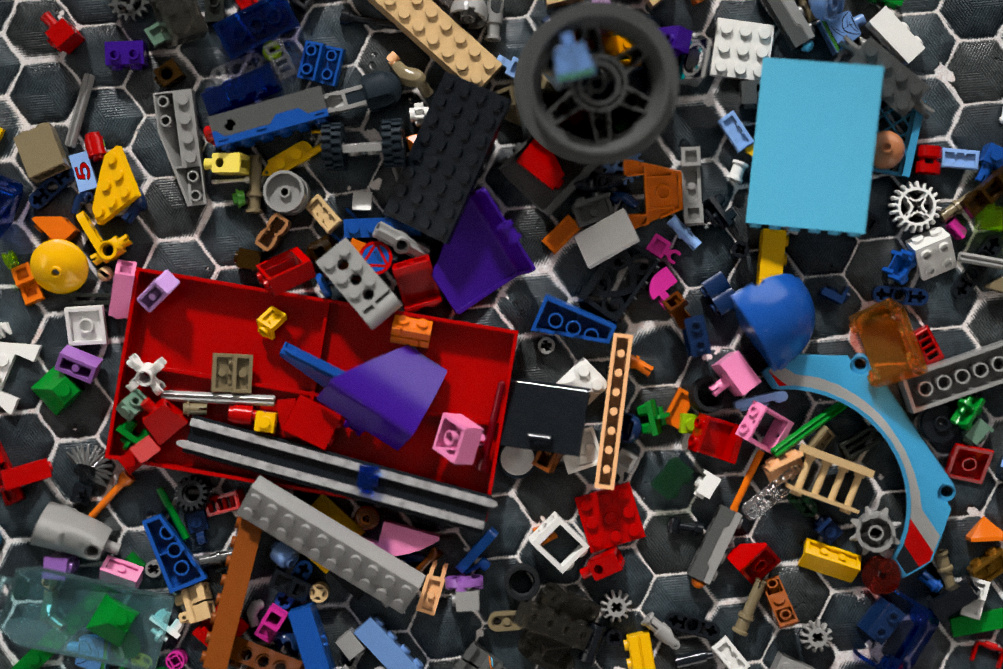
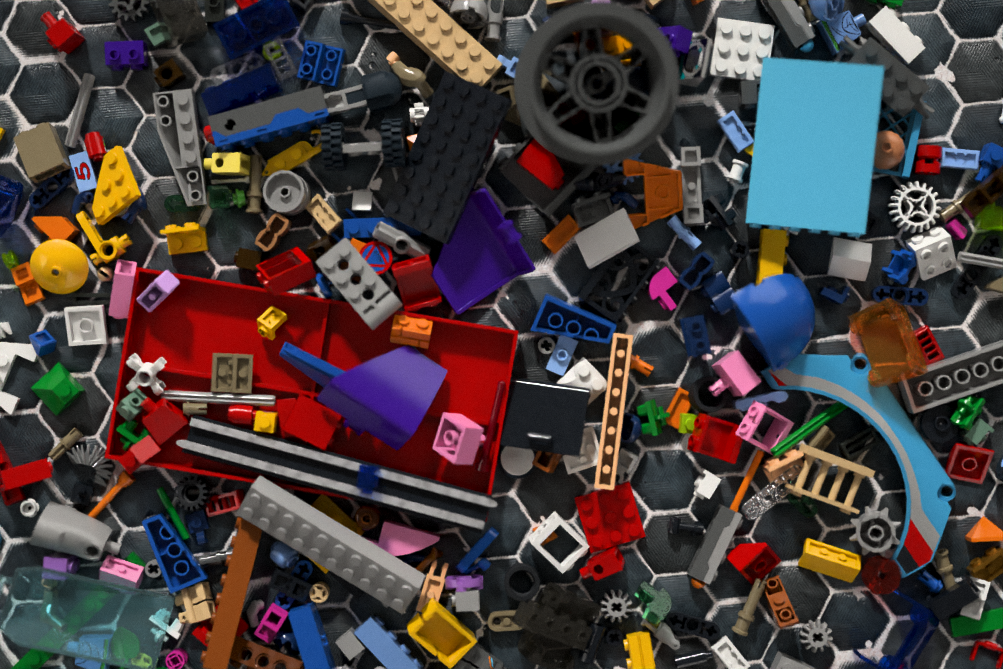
medium lavender brick [54,345,103,384] -> none
green slope [86,594,140,647] -> none
medium blue torso [554,32,596,82] -> none
dark pink plate [645,233,681,264] -> none
clear green brick [650,455,694,500] -> none
reddish brown leg [662,291,692,329] -> none
dark blue bracket [812,515,844,545] -> none
dark blue panel [856,595,906,646] -> none
none -> white plate [20,498,40,517]
none -> blue slope [29,329,57,357]
none -> dark tan axle [48,427,83,461]
none -> yellow bracket [160,222,209,255]
none -> clear green beam [164,194,202,213]
none -> clear green brick [207,185,233,209]
none -> yellow piece [406,598,477,669]
none -> light blue plate [546,335,578,376]
none -> clear green brick [634,581,672,629]
none -> dark blue brick [677,252,714,291]
none -> white slope [827,237,872,282]

